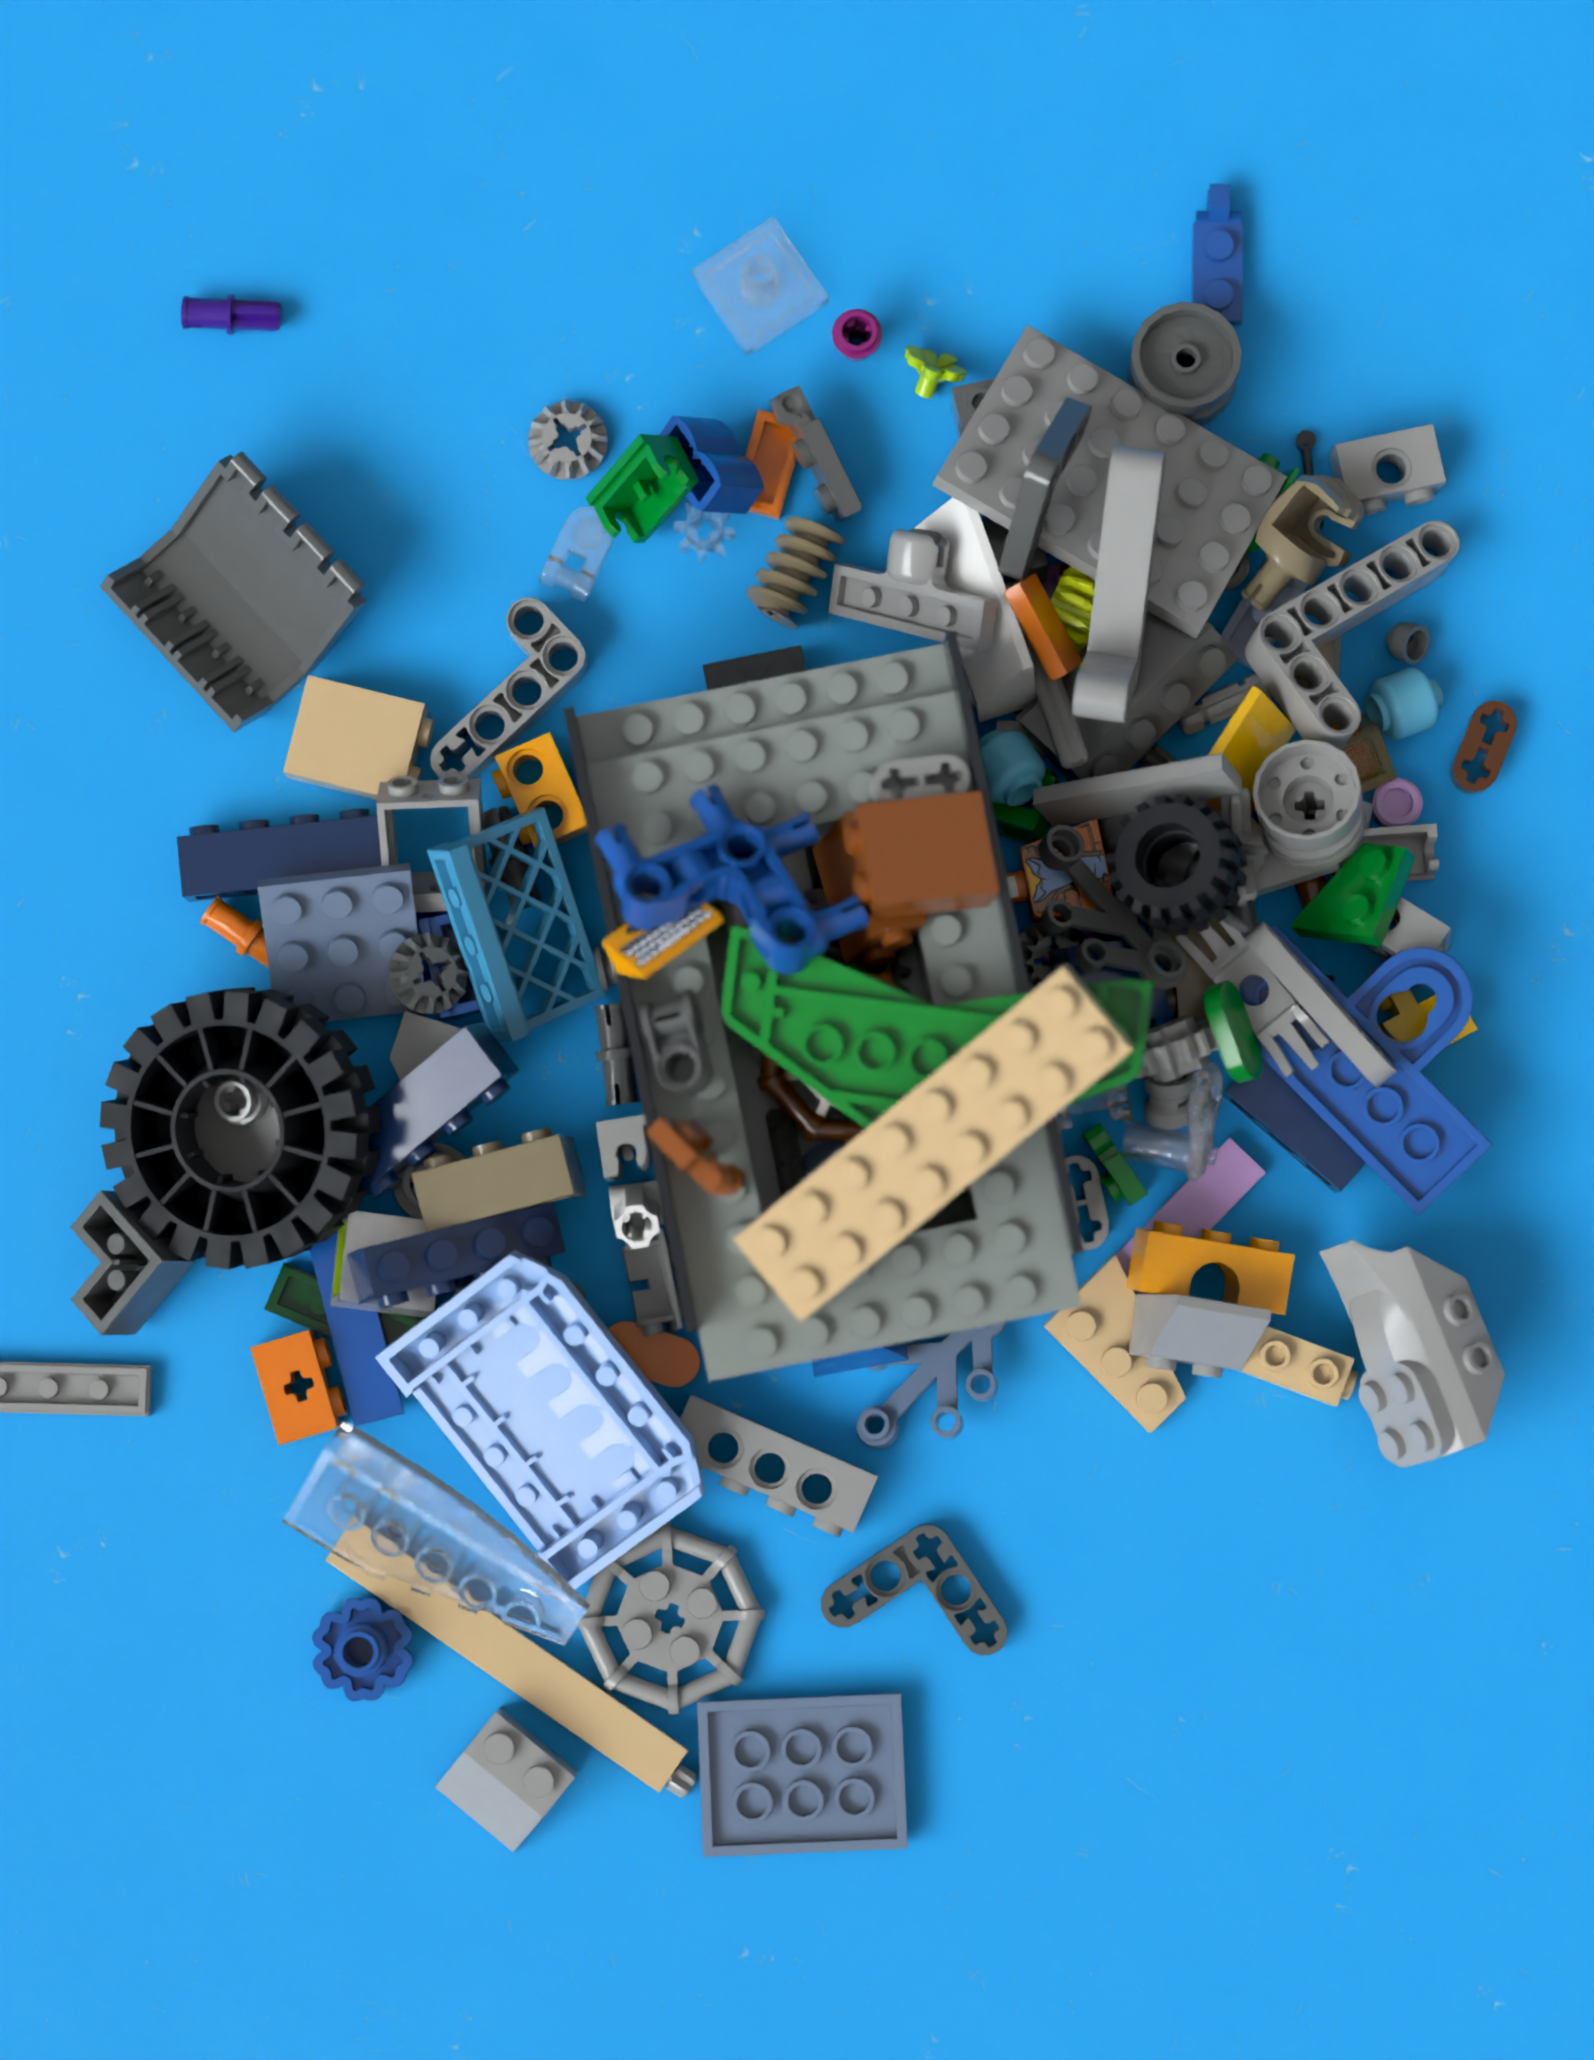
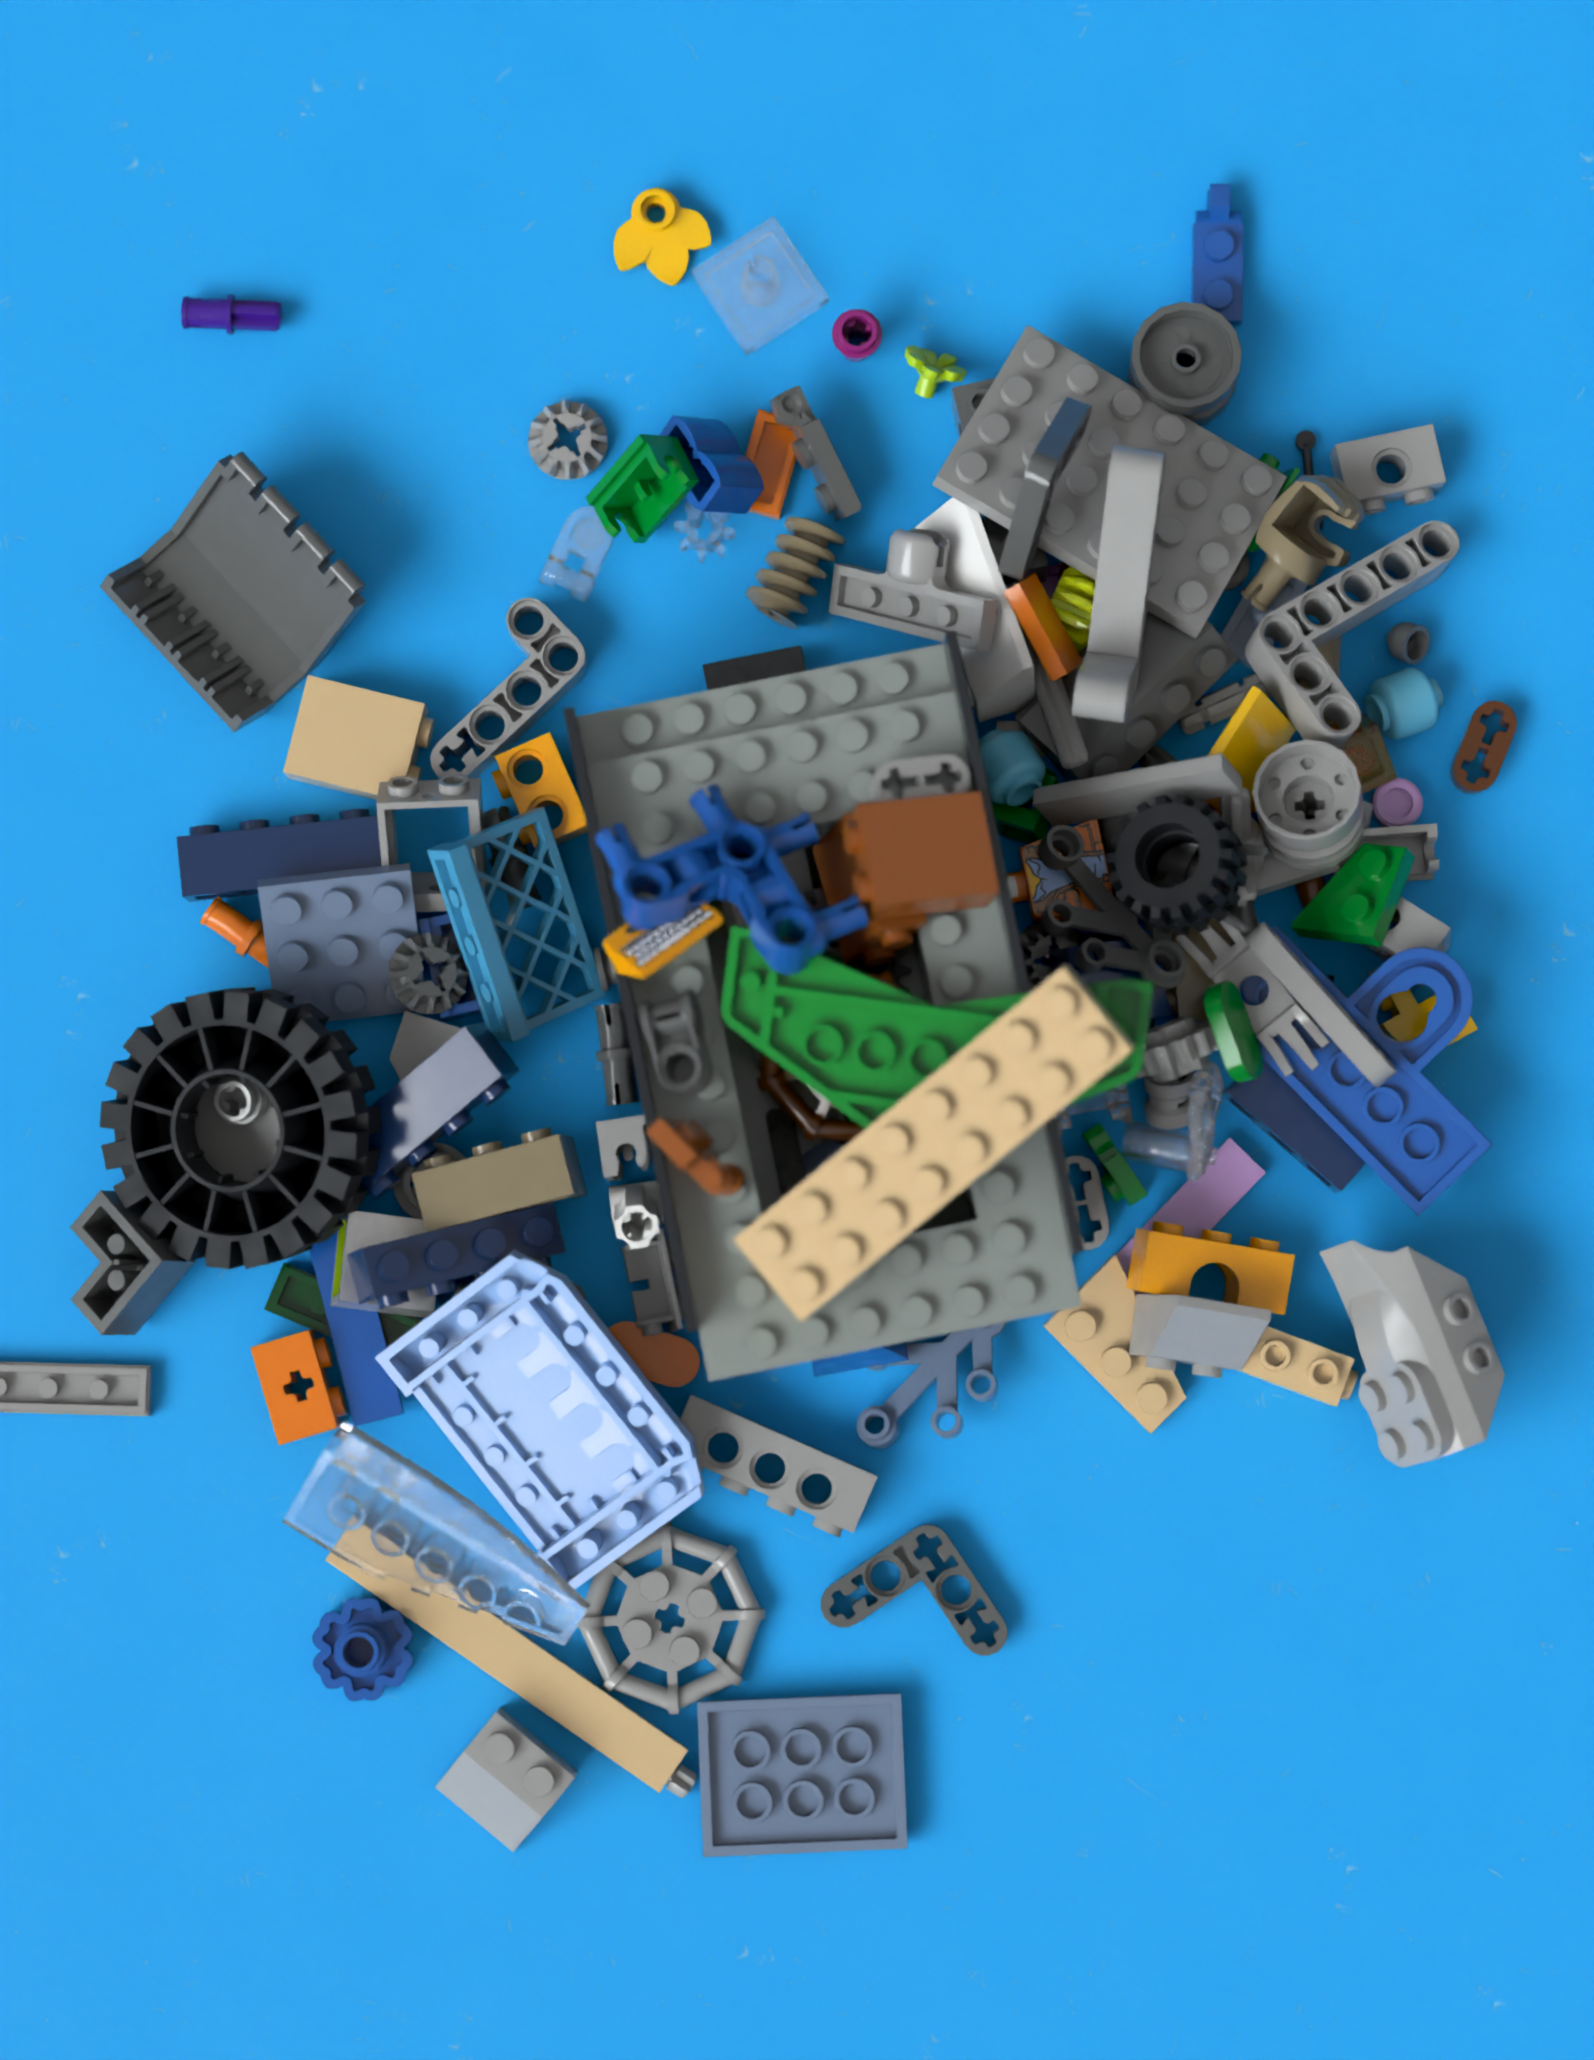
none -> yellow plate [614,188,711,286]

